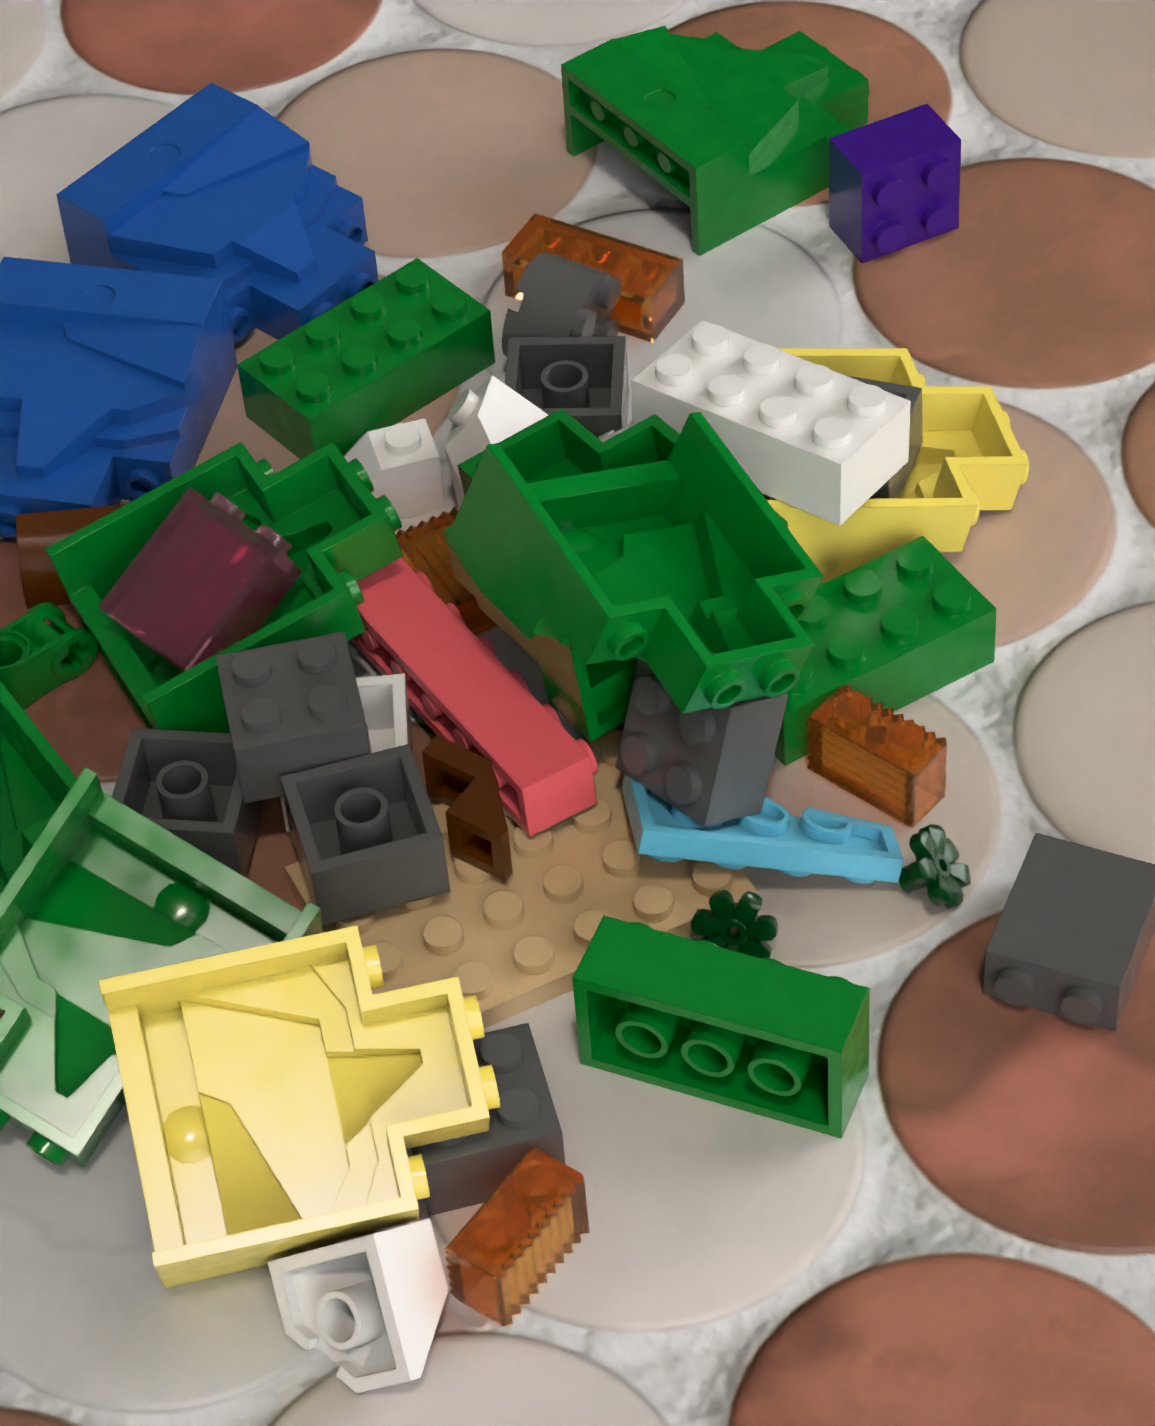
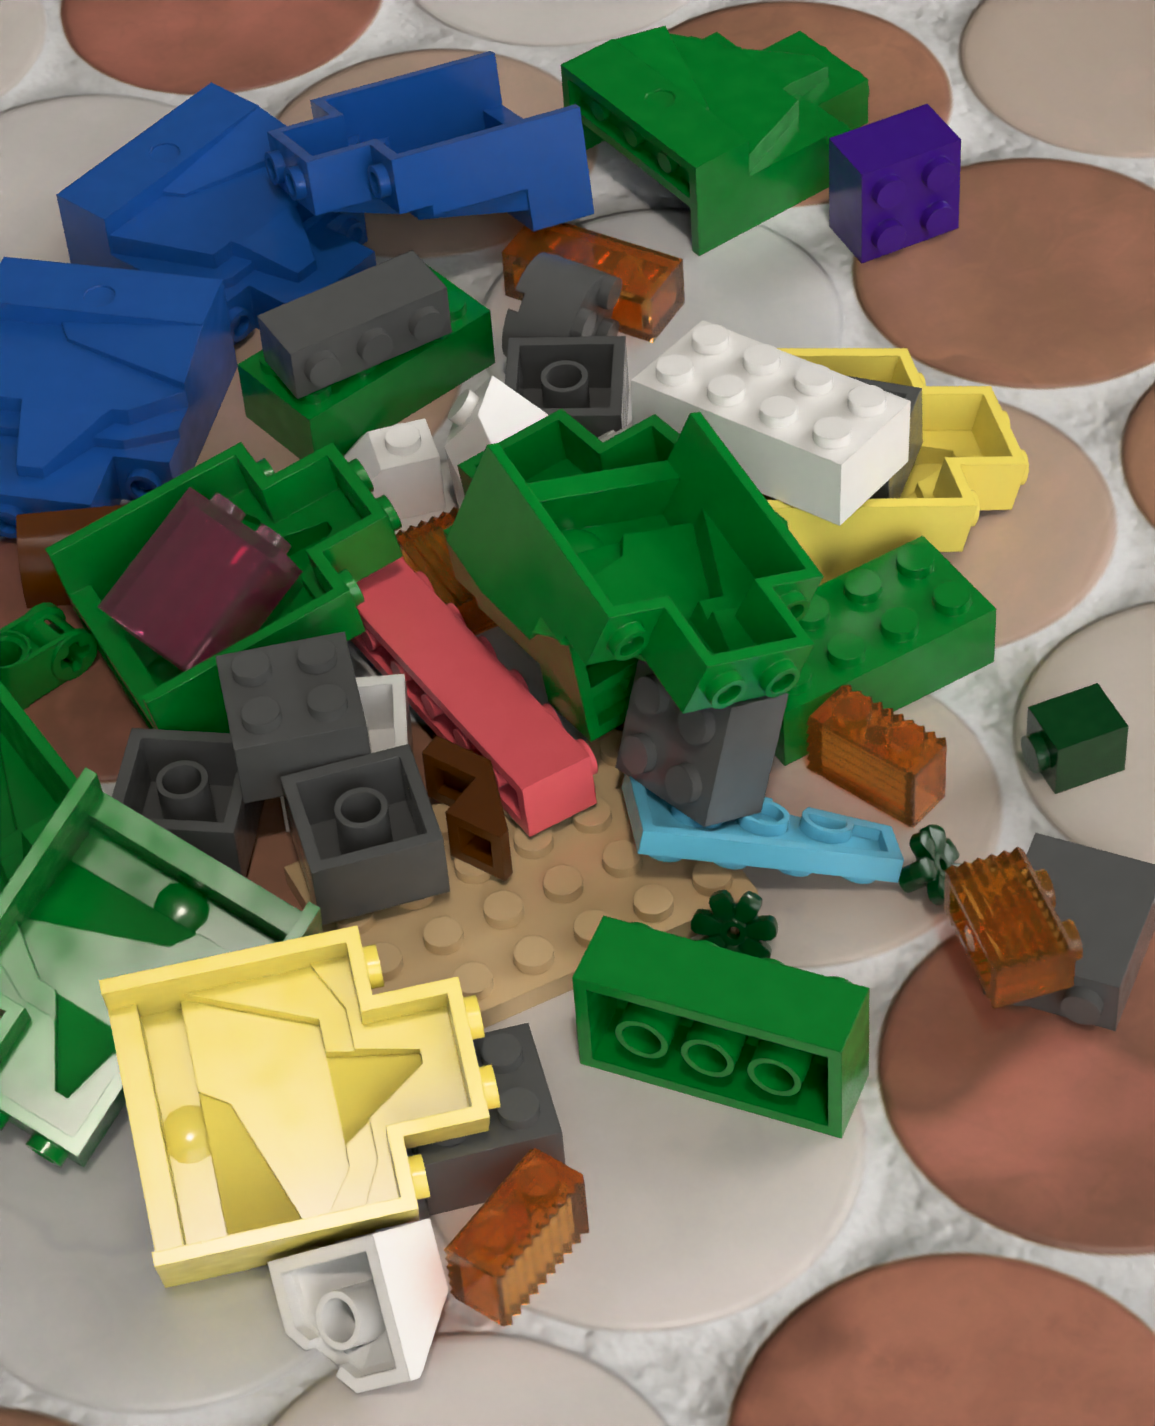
none -> dark grey brick [257,250,452,399]
none -> blue panel [264,51,595,232]
none -> clear orange brick [944,847,1083,1009]
none -> dark green brick [1021,683,1129,794]

